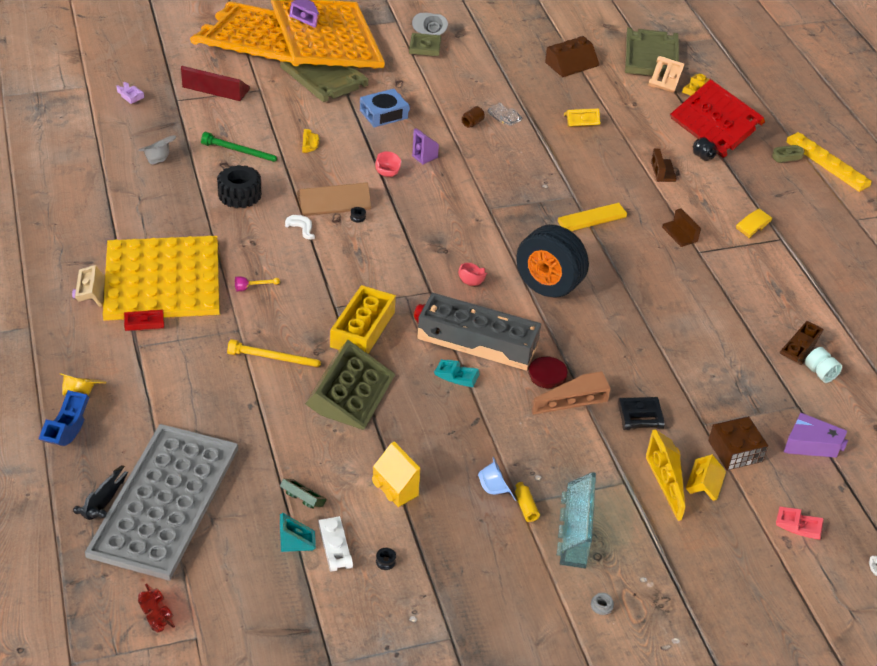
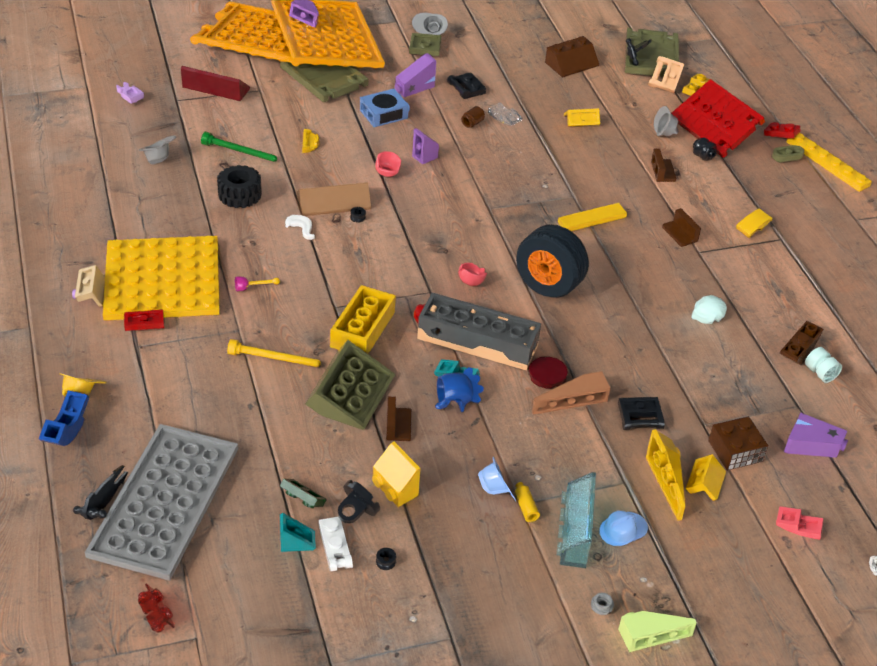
none -> black tile [338,480,380,524]
none -> reddish brown panel [386,396,412,441]
none -> medium lavender slope [395,53,436,97]
none -> blue piece [435,367,484,412]
none -> black plate [447,73,486,99]
none -> light blue piece [600,511,648,546]
none -> yellowish green slope [618,611,697,652]
none -> black piece [626,38,652,66]
none -> light grey piece [654,106,678,137]
none -> light aqua hair [691,295,727,324]
none -> red plate [764,122,801,139]

